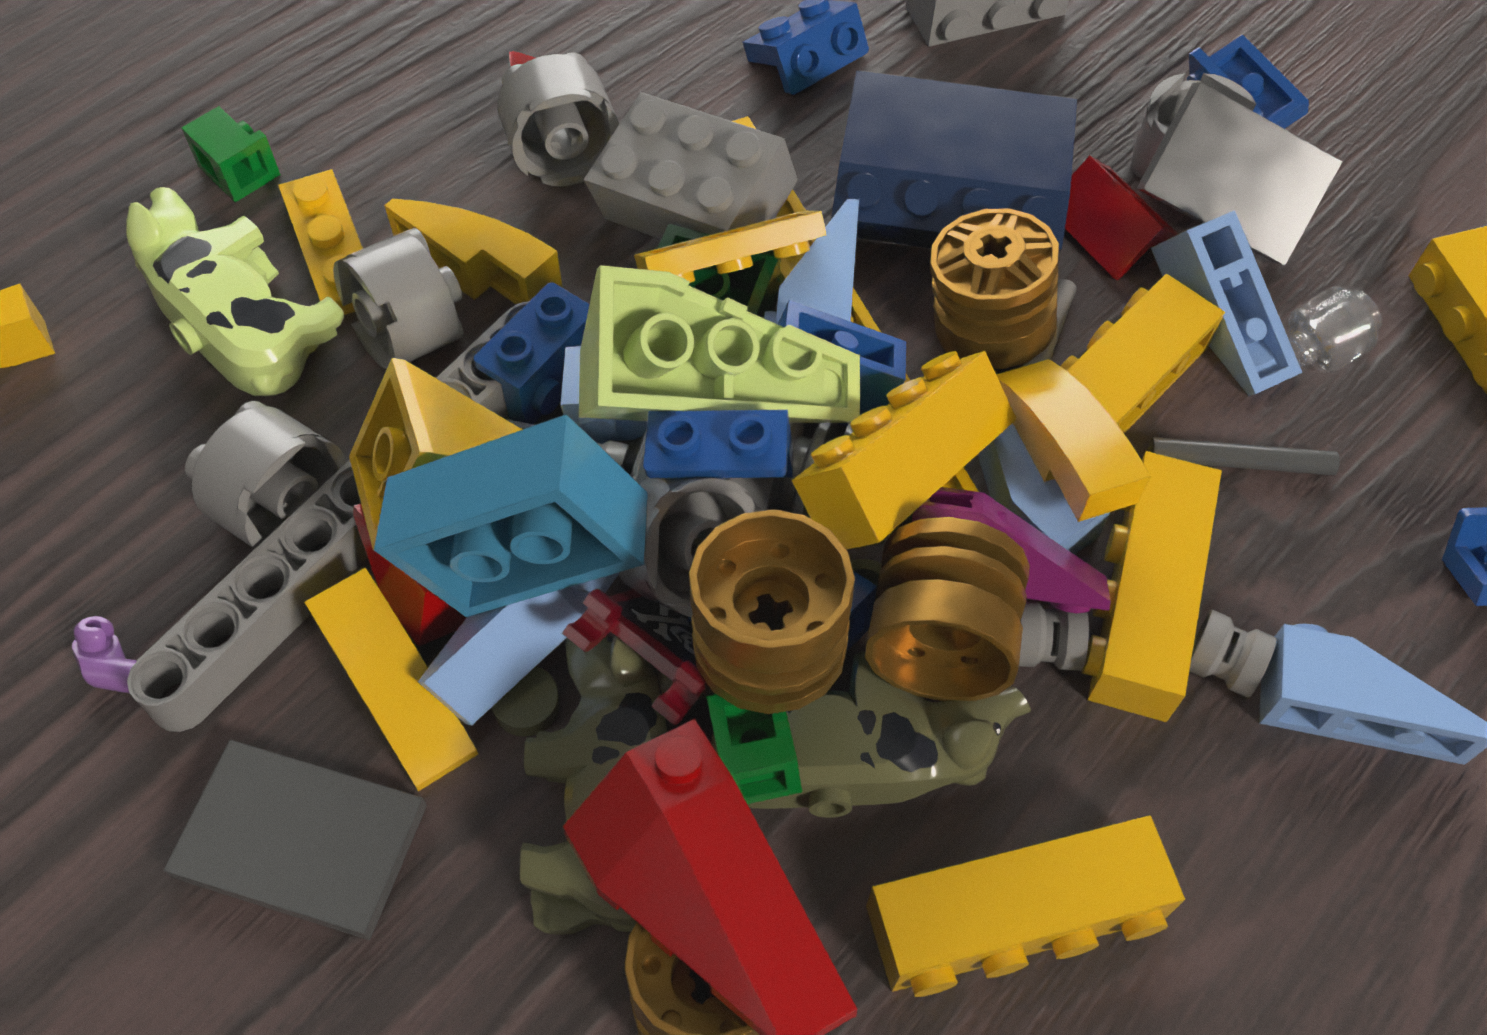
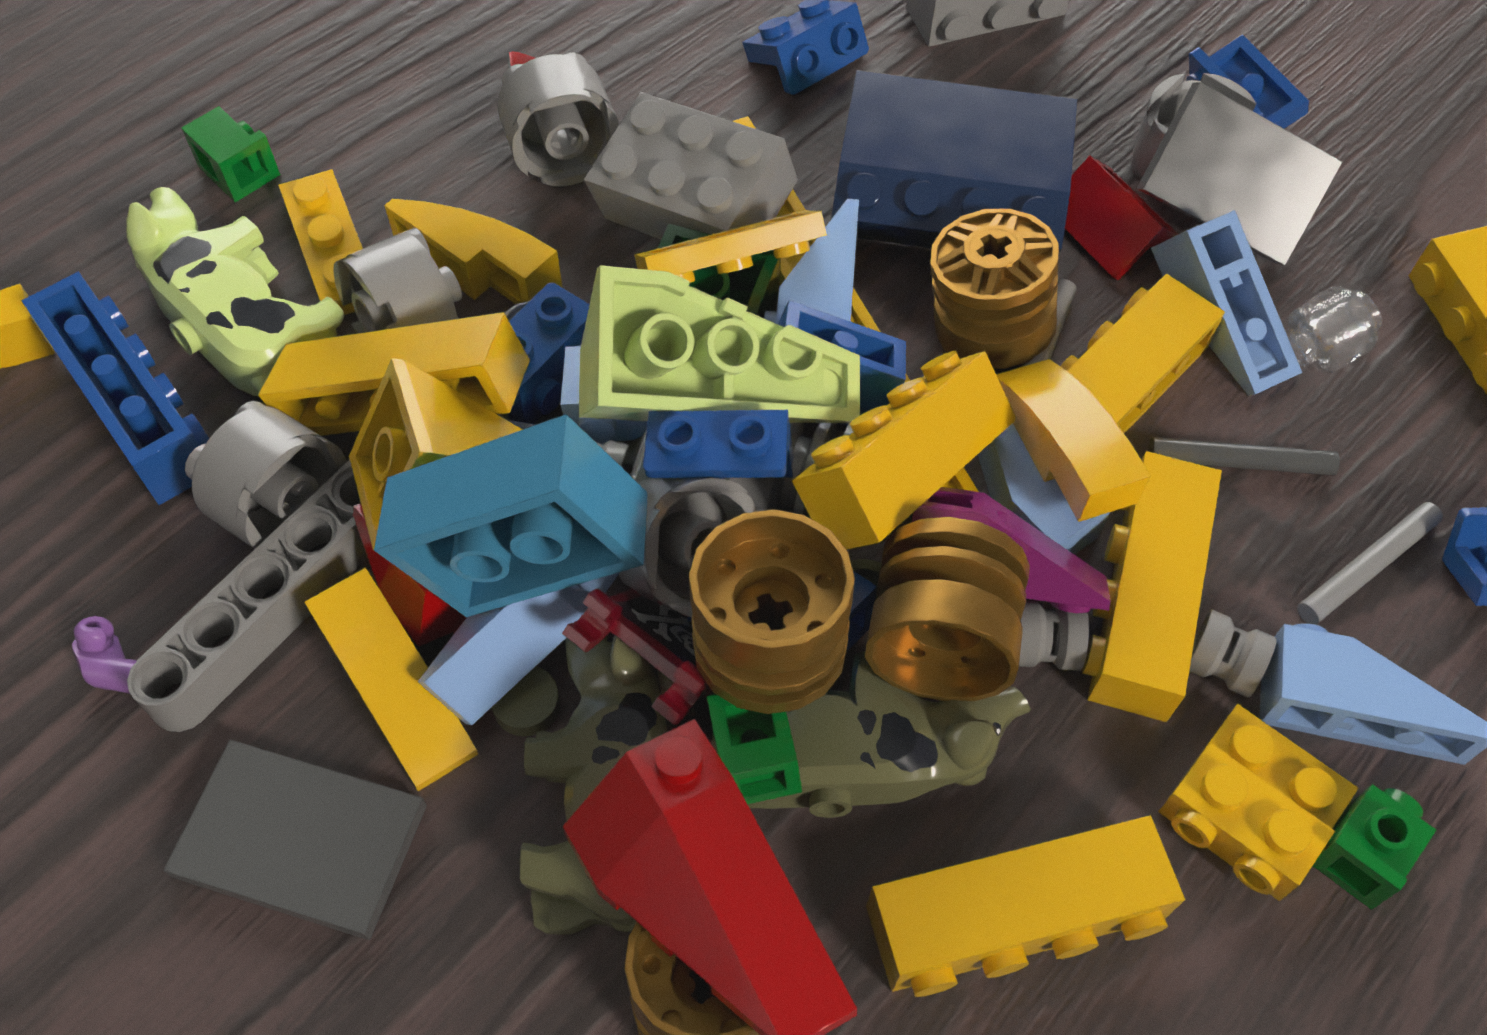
none -> blue brick [21,271,210,505]
none -> yellow brick [258,312,530,436]
none -> yellow plate [1158,704,1359,901]
none -> light grey bar [1297,502,1443,625]
none -> green brick [1313,784,1436,910]

